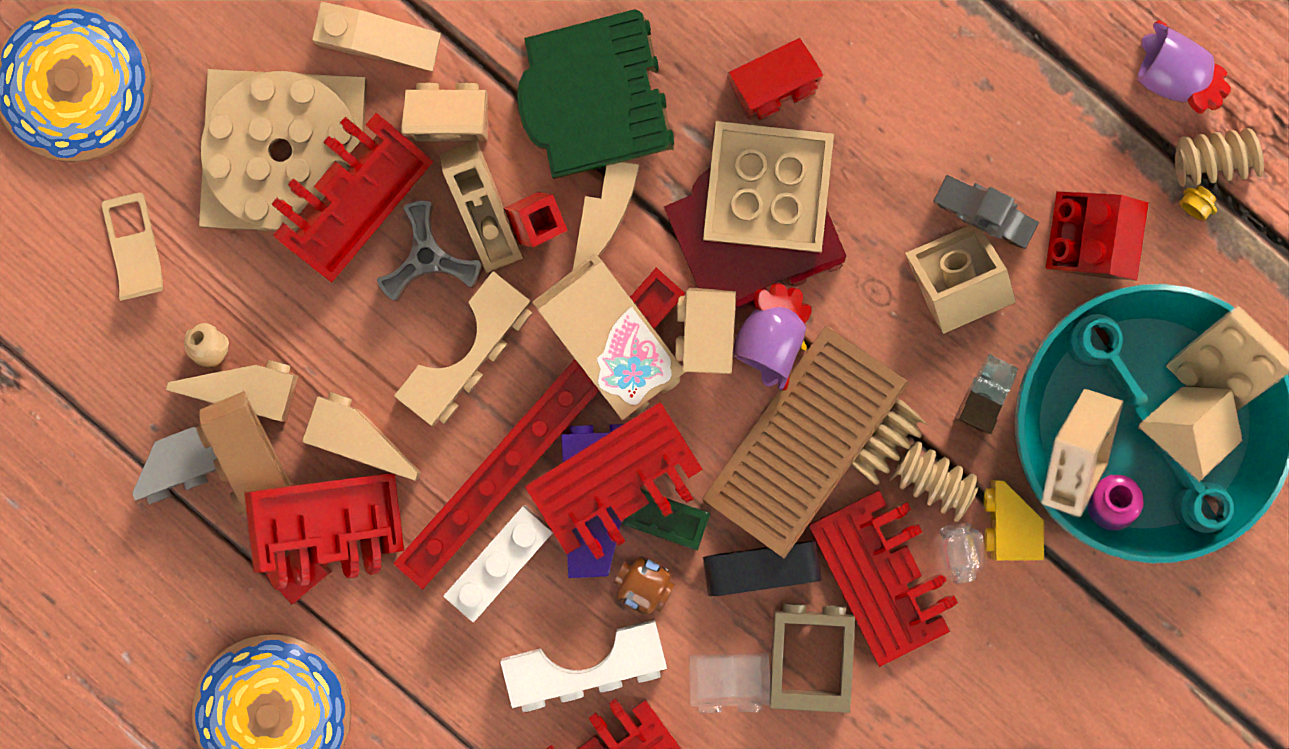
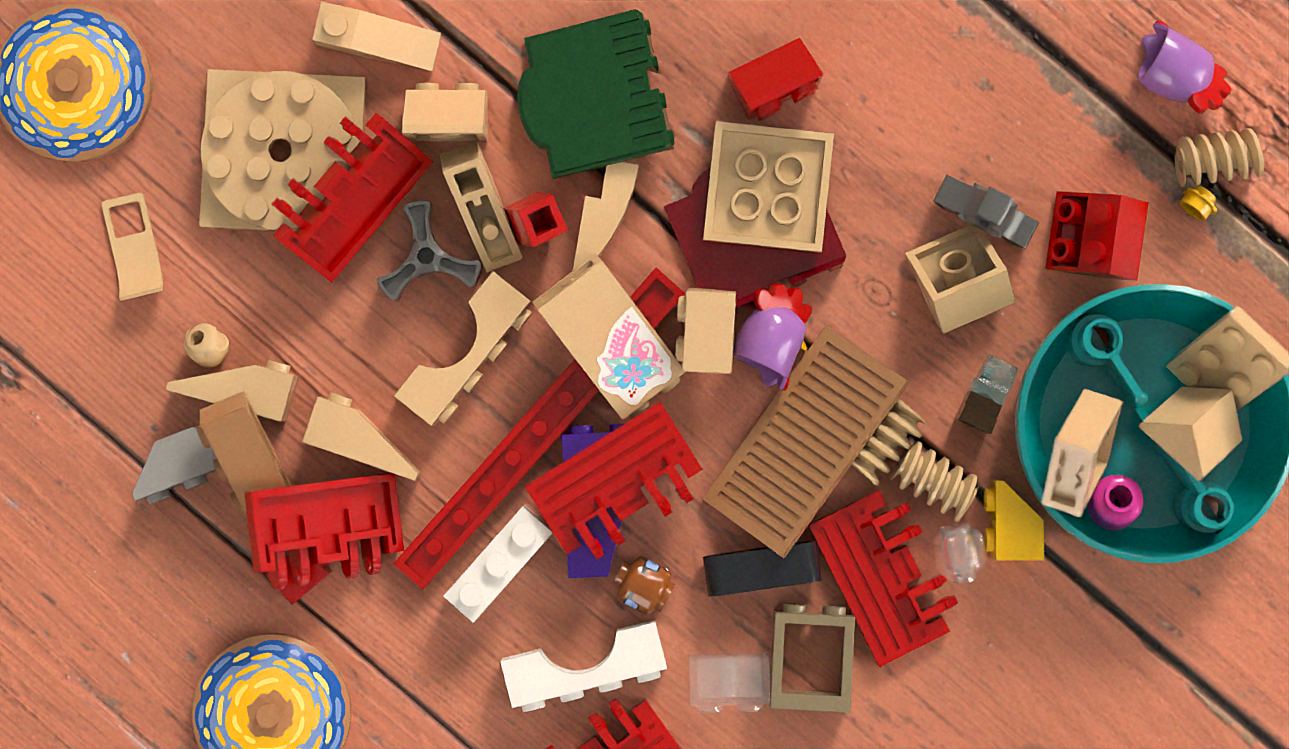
dark green plate [623,489,711,551] -> none

